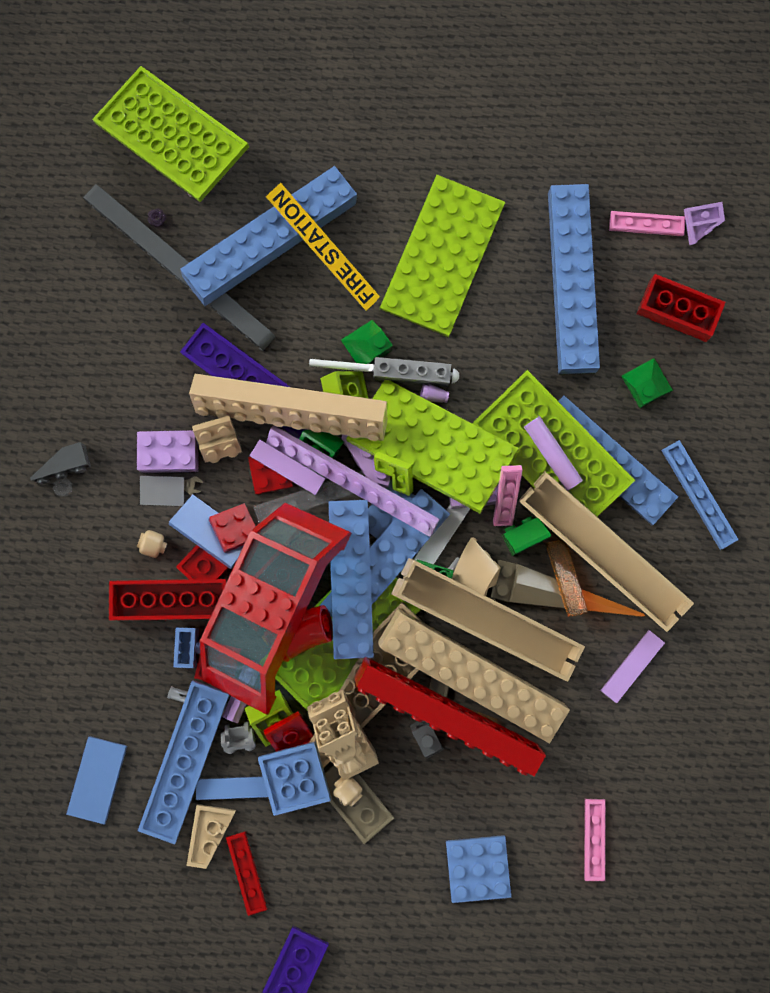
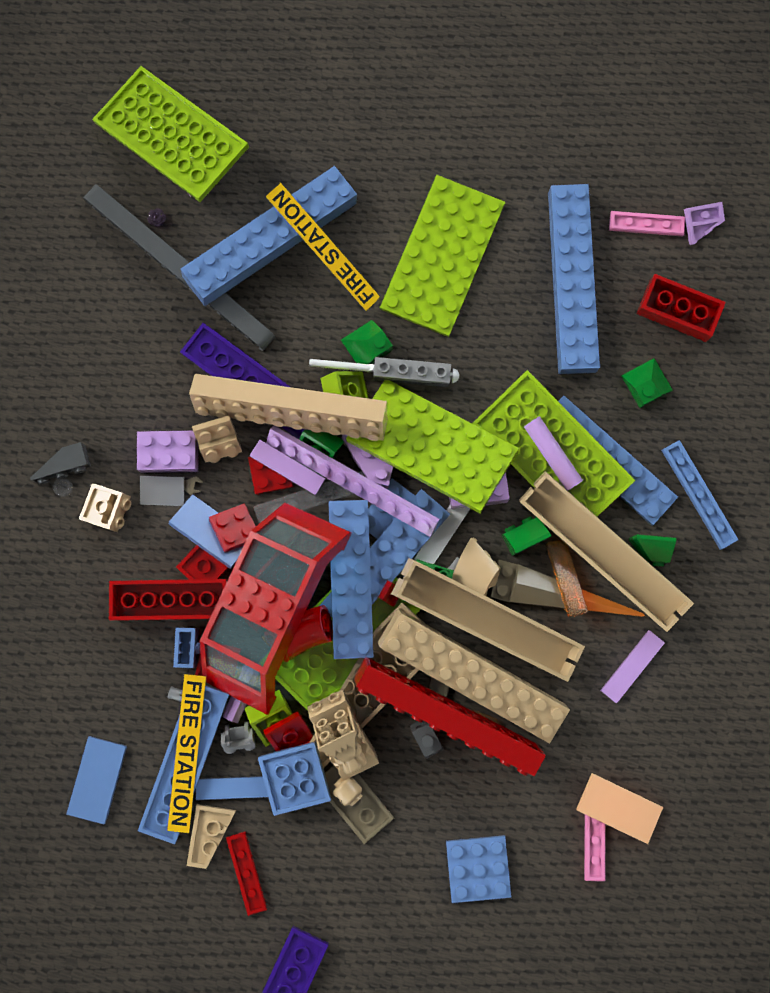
tan head [137,530,167,558] -> none
lime plate [374,452,413,496] -> none
lavender cone [420,384,449,403] -> none
bright pink tile [493,465,522,526] -> none
none -> tan plate [79,483,131,533]
none -> yellow sticker [167,674,206,833]
none -> red plate [378,580,399,607]
none -> light nougat tile [576,773,663,844]
none -> green slope [629,534,676,567]

